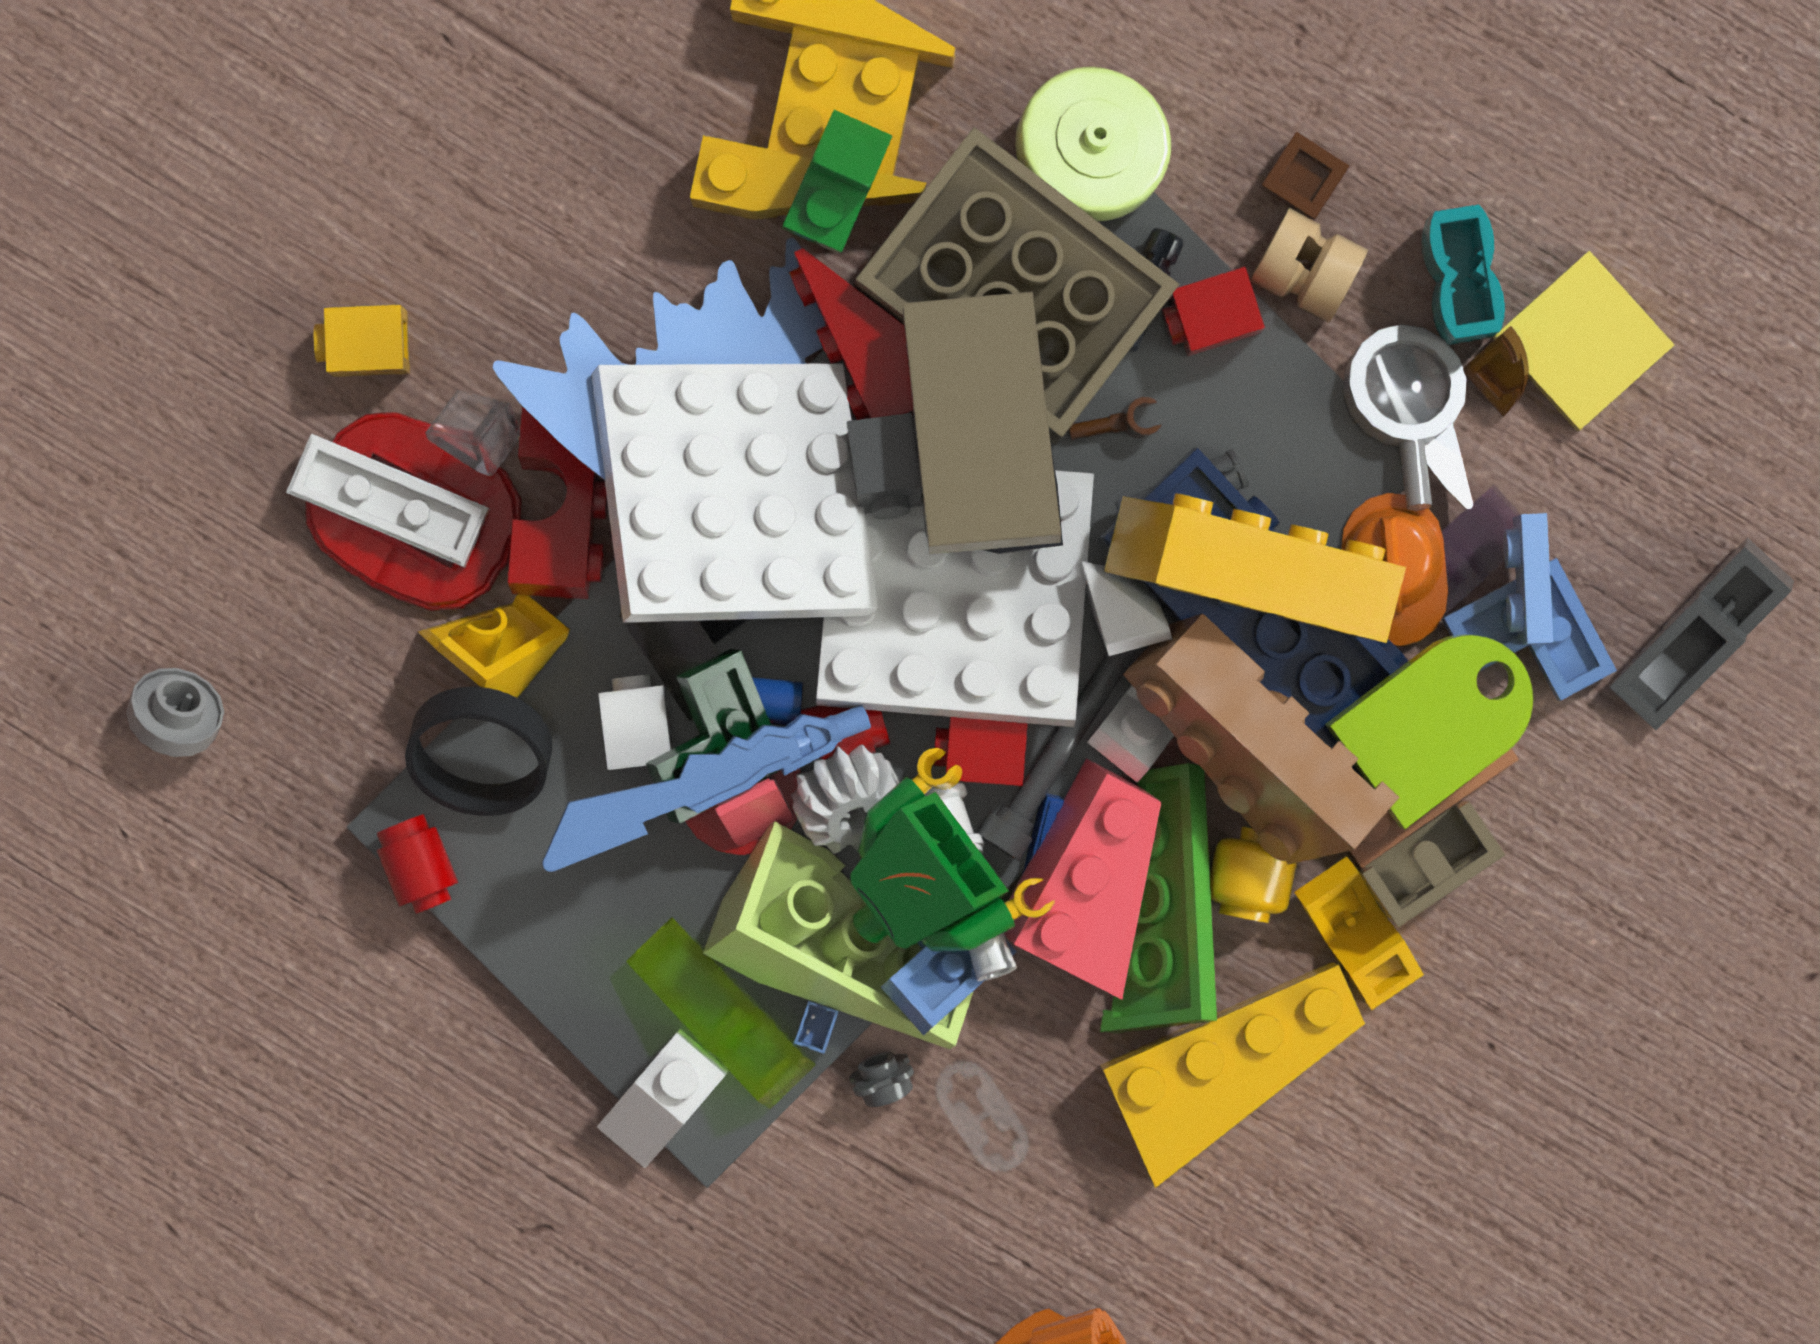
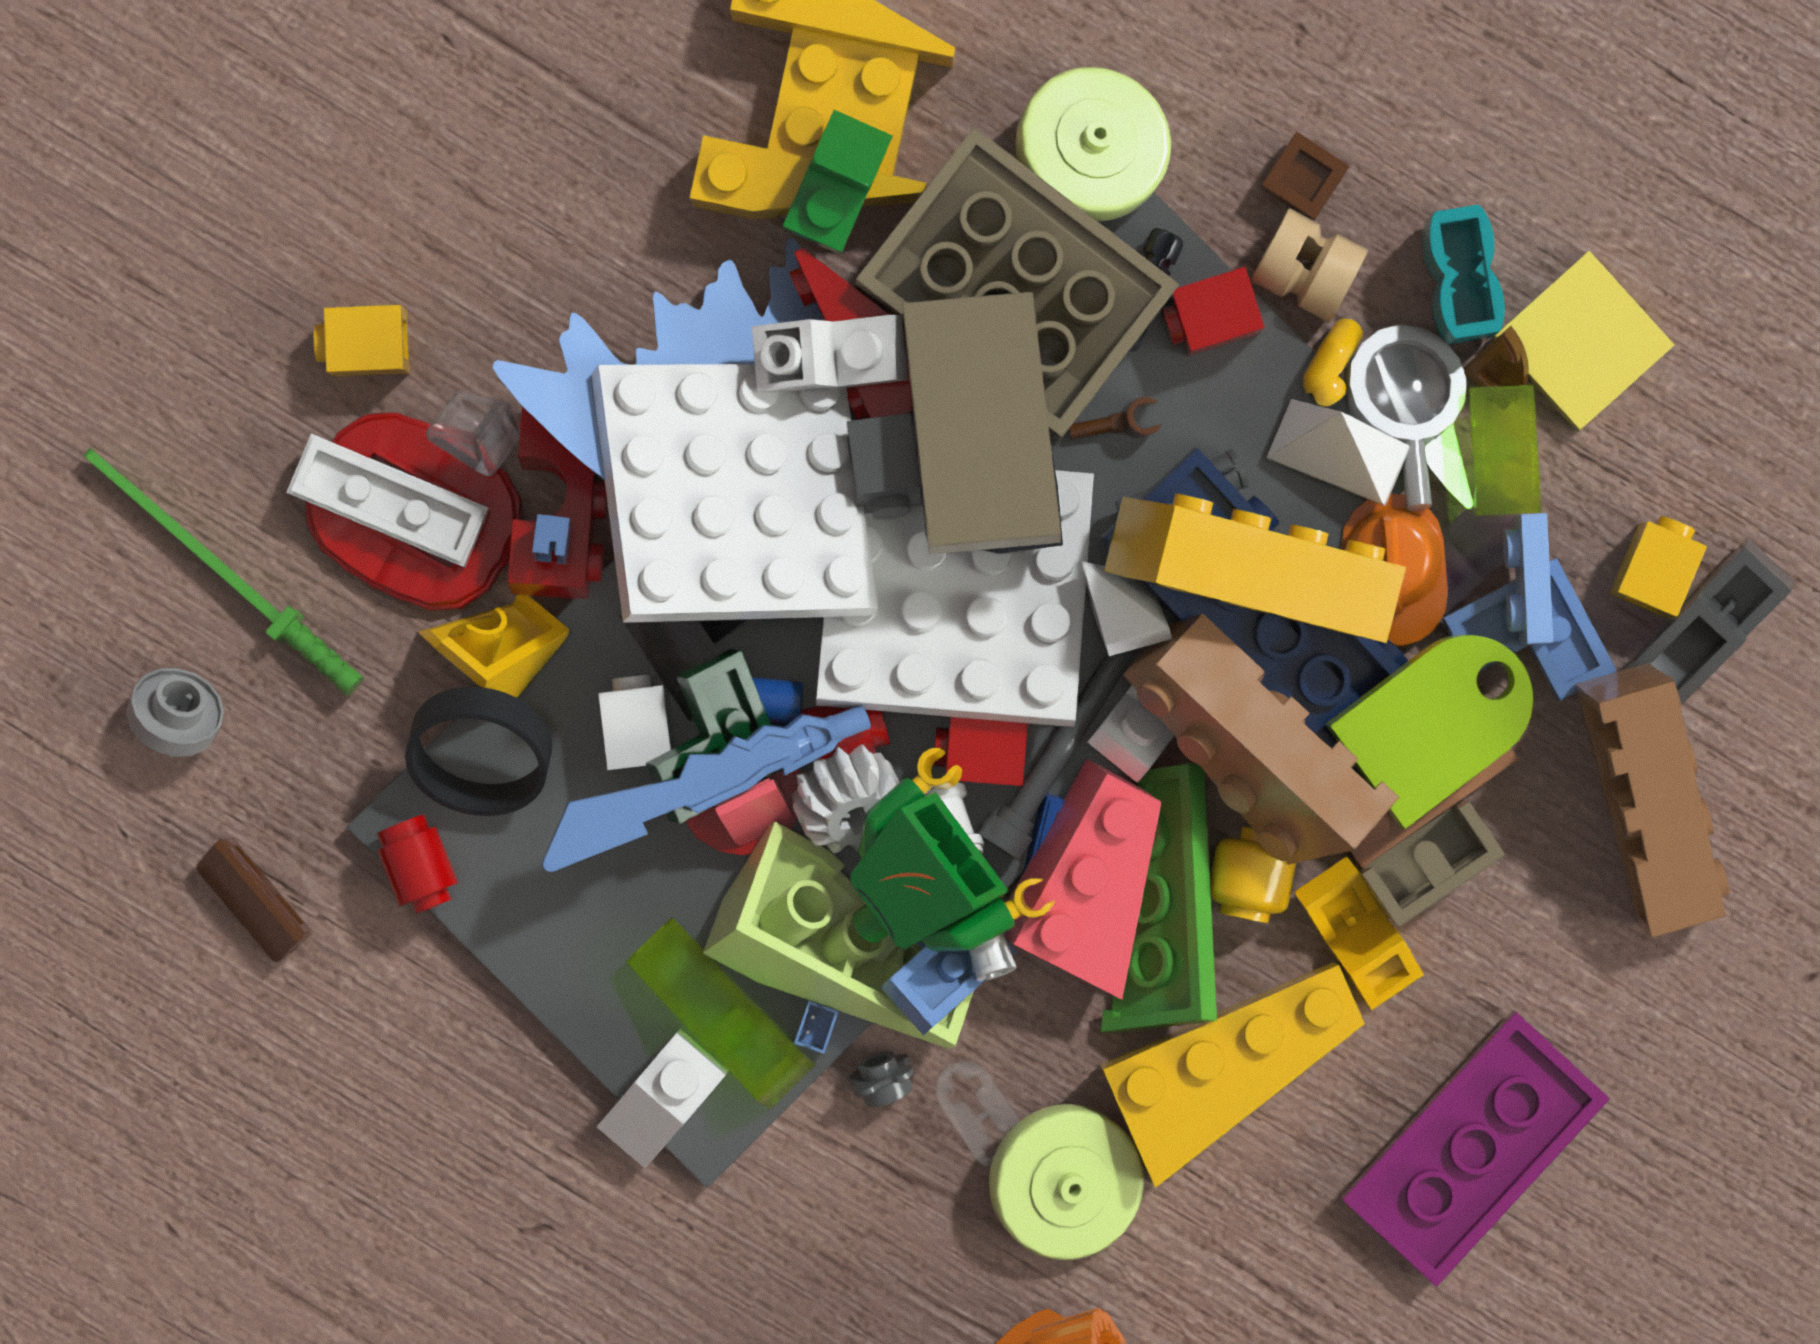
none -> bright green sword [83,448,364,696]
none -> reddish brown slope [196,838,312,962]
none -> medium blue piece [532,514,572,565]
none -> white slope [752,315,908,392]
none -> yellowish green wheel [989,1104,1144,1260]
none -> white slope [1266,399,1410,506]
none -> yellow arm [1303,318,1363,407]
none -> magenta plate [1340,1010,1610,1287]
none -> clear neon green slope [1469,385,1541,516]
none -> medium nougat wedge [1575,663,1730,938]
none -> yellow brick [1609,516,1707,619]

